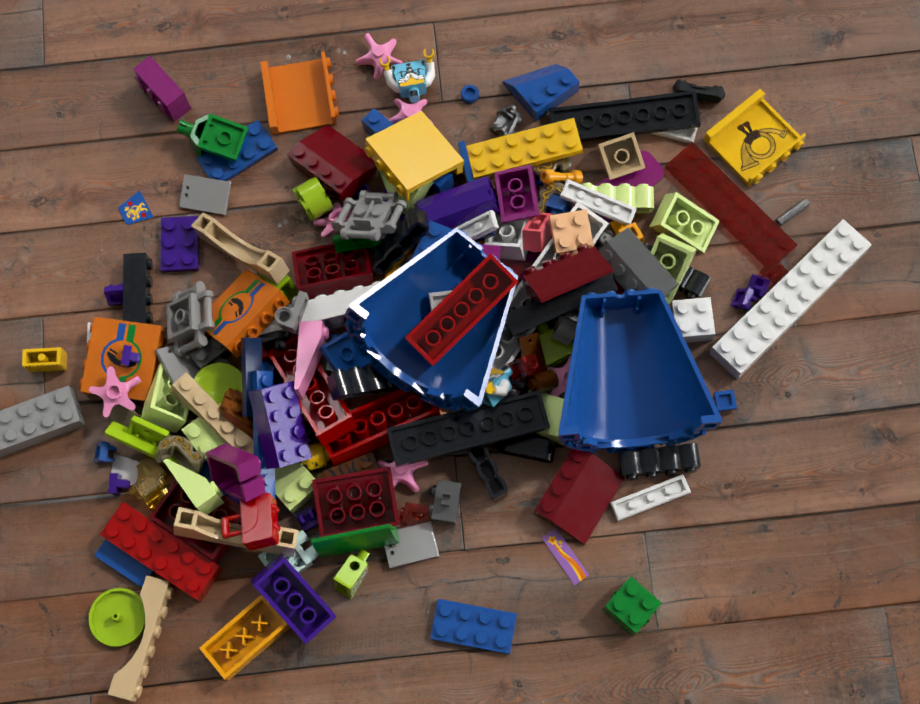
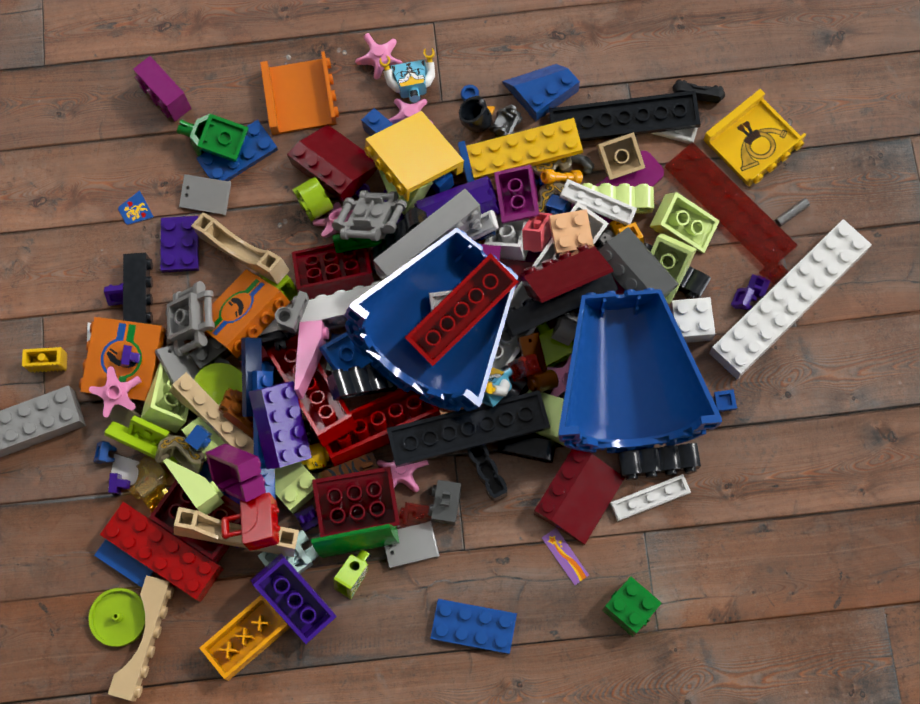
none -> blue plate [184,425,212,450]
none -> light grey brick [373,189,481,280]
none -> black piece [458,96,495,133]
none -> dark grey arm [571,154,594,174]

